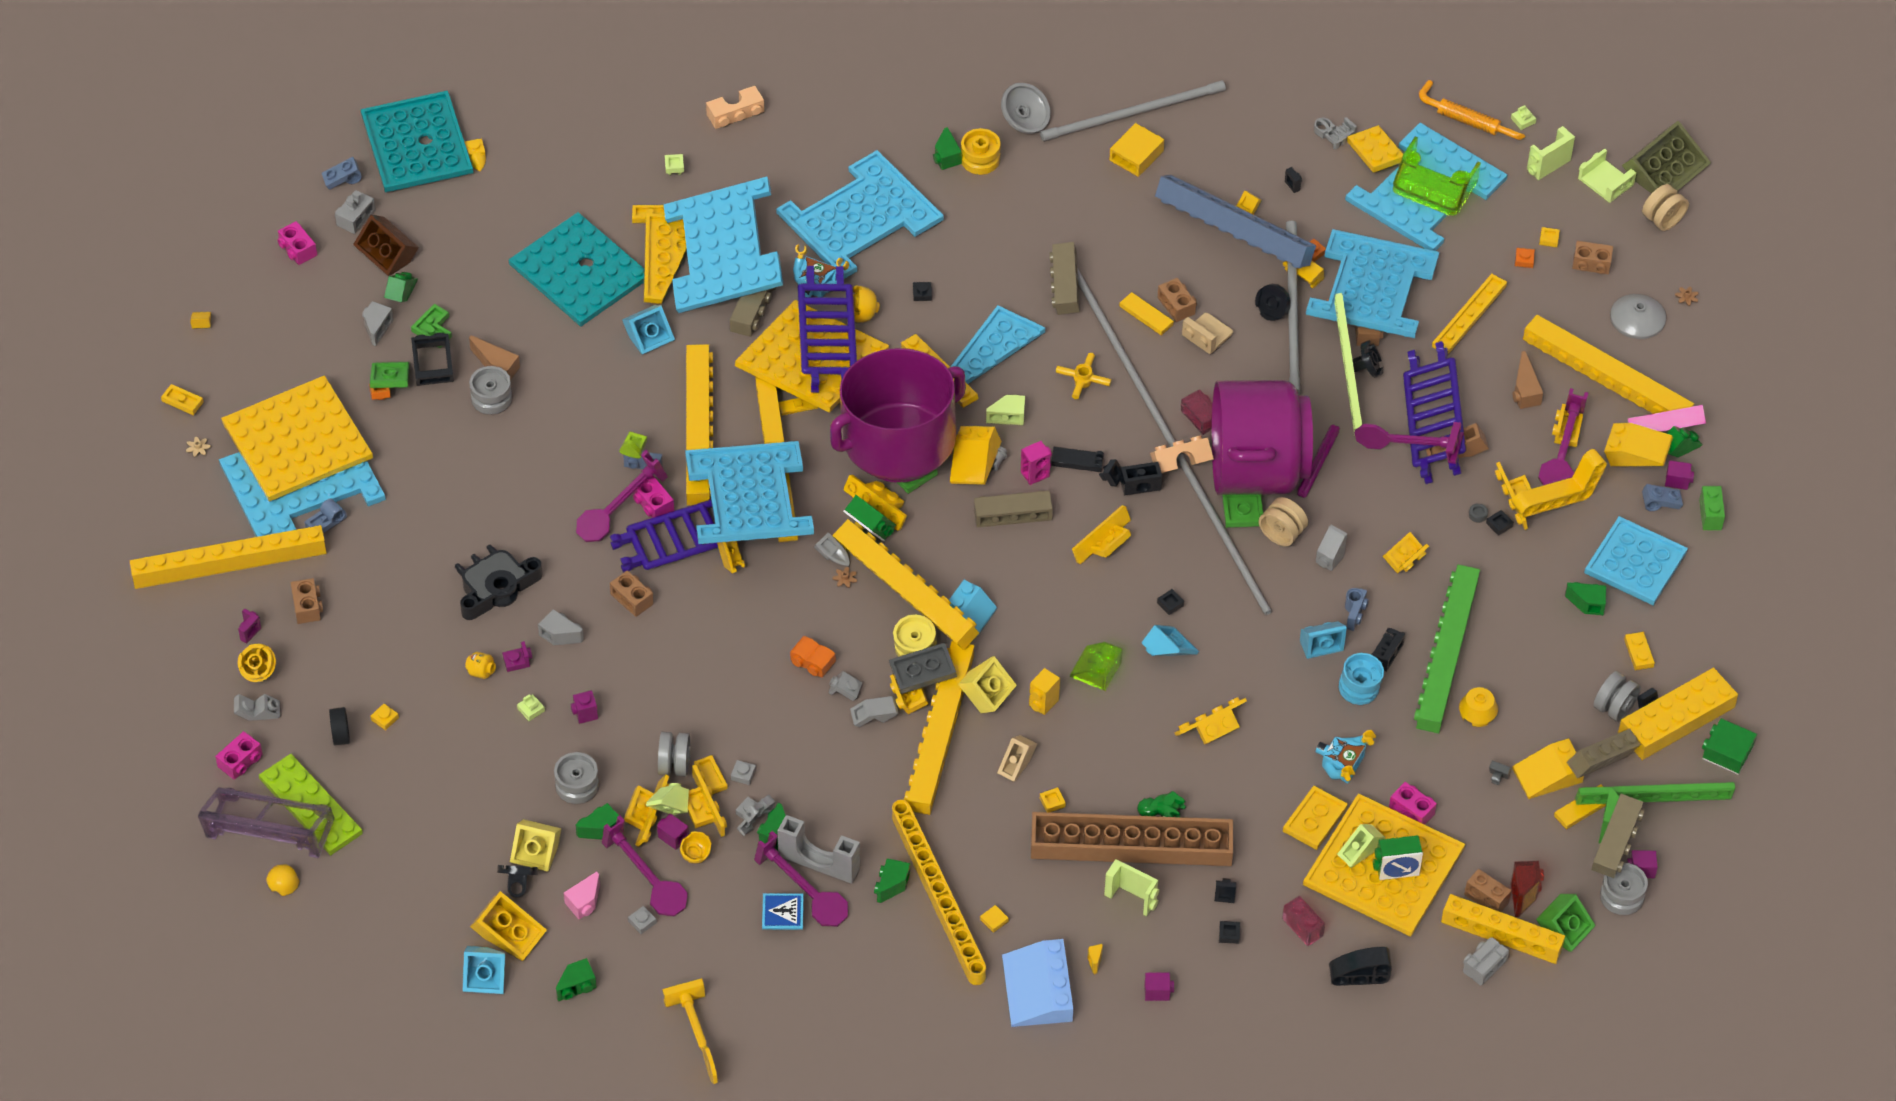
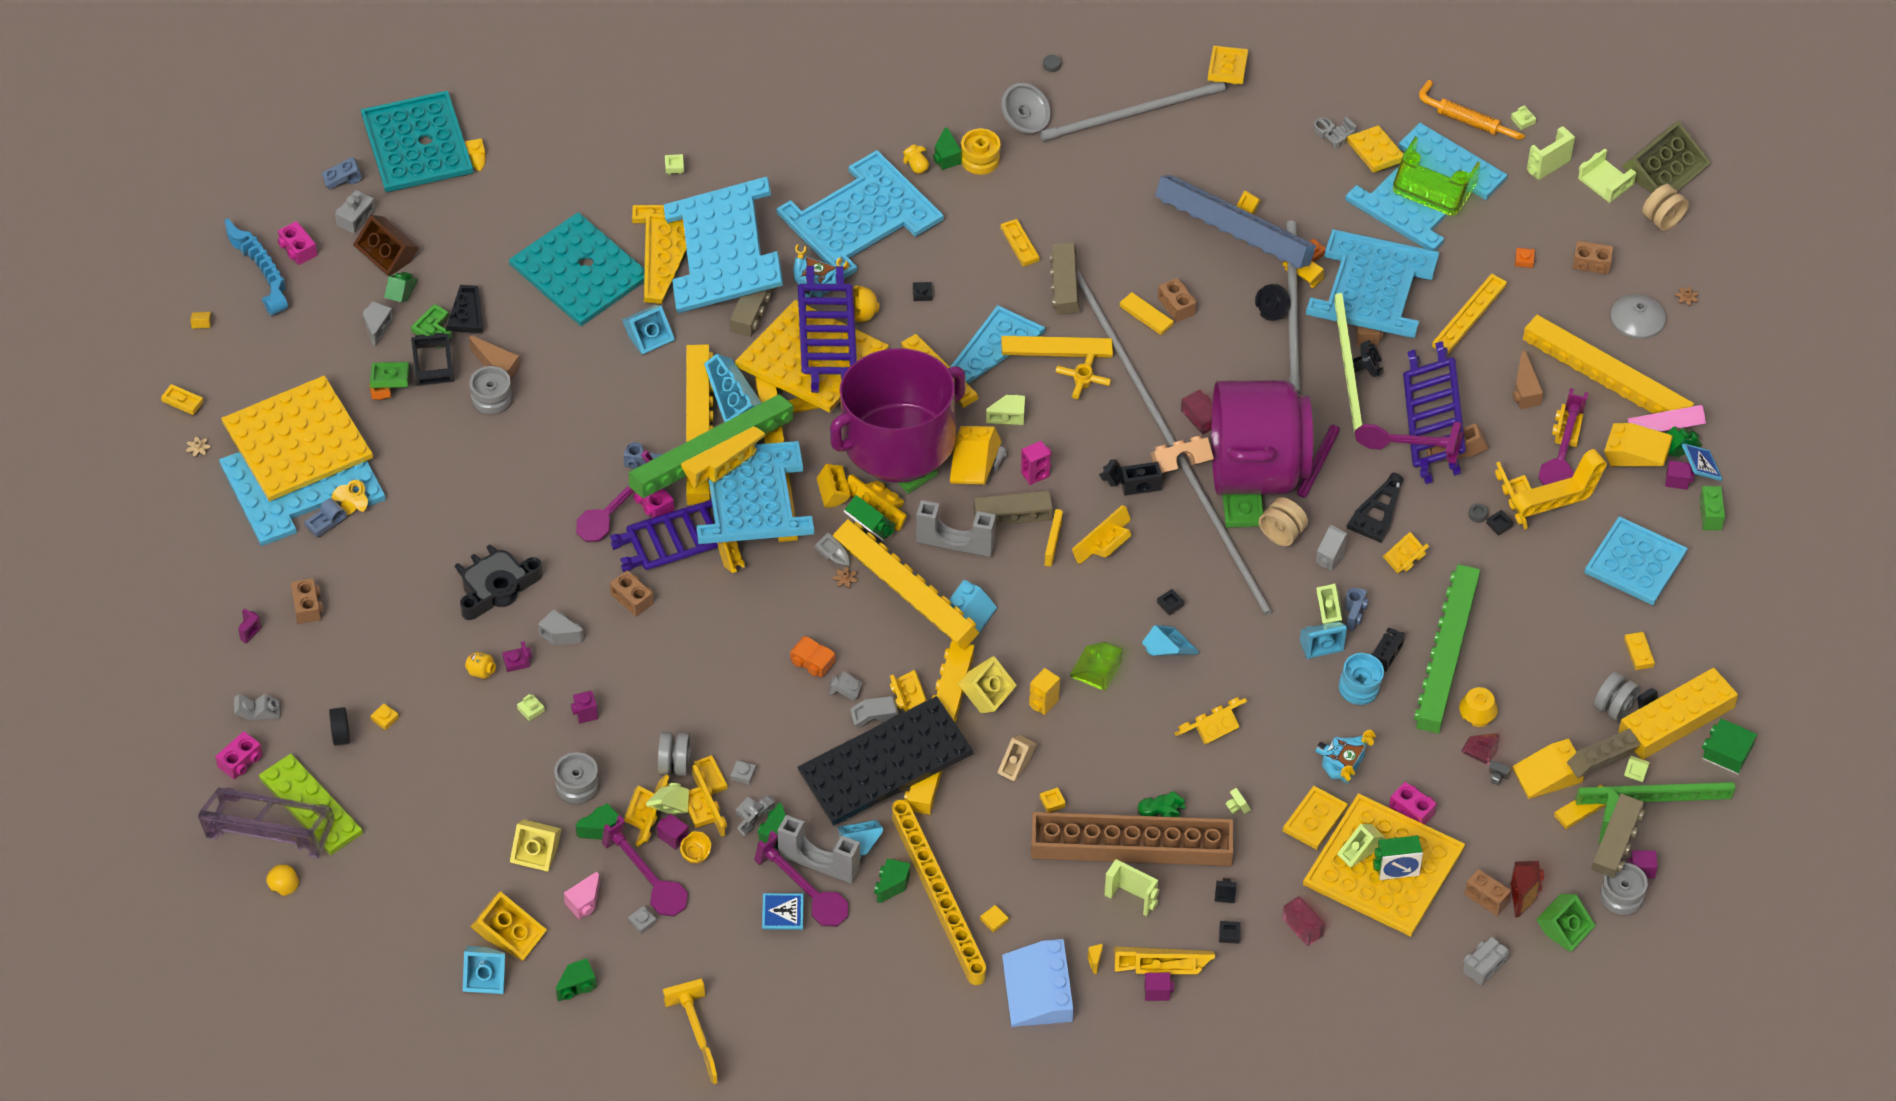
yellow brick [130,525,326,589] -> none
yellow cone [238,644,276,682] -> none
black tile [497,865,538,897] -> none
lime tile [619,431,647,459] -> none
light nougat arch [706,86,764,129] -> none
dark grey plate [889,643,957,694] -> none
light yellow wheel [893,614,937,657] -> none
black hinge [1051,447,1104,472] -> none
yellow brick [1109,123,1164,177] -> none
tan bracket [1182,313,1233,354] -> none
black plate [1285,167,1302,193] -> none
black beam [1329,947,1392,986] -> none
yellow brick [1441,894,1565,964] -> none
yellow tile [1539,227,1560,247] -> none
green slope [1565,582,1606,616] -> none
sand blue plate [1642,484,1683,511] -> none
none -> dark azure piece [225,218,288,316]
none -> yellow plate [331,480,368,515]
none -> black wing [445,285,483,333]
none -> bright green brick [628,394,793,498]
none -> yellow wedge [681,426,765,488]
none -> medium azure wedge [704,354,762,422]
none -> black plate [797,696,974,826]
none -> yellow brick [816,464,851,508]
none -> medium azure slope [838,820,883,858]
none -> yellow animal [903,144,929,174]
none -> light grey arch [916,500,996,557]
none -> yellow tile [1000,219,1040,267]
none -> yellow tile [1001,336,1113,358]
none -> dark grey tile [1043,55,1061,72]
none -> yellow tile [1045,509,1063,567]
none -> yellow wedge [1114,946,1215,974]
none -> yellow plate [1208,46,1248,84]
none -> yellowish green tile [1225,788,1251,814]
none -> yellowish green slope [1316,584,1342,624]
none -> black plate [1347,473,1404,543]
none -> clear pink slope [1461,733,1500,765]
none -> yellowish green tile [1624,756,1650,782]
none -> piece [1682,443,1723,481]

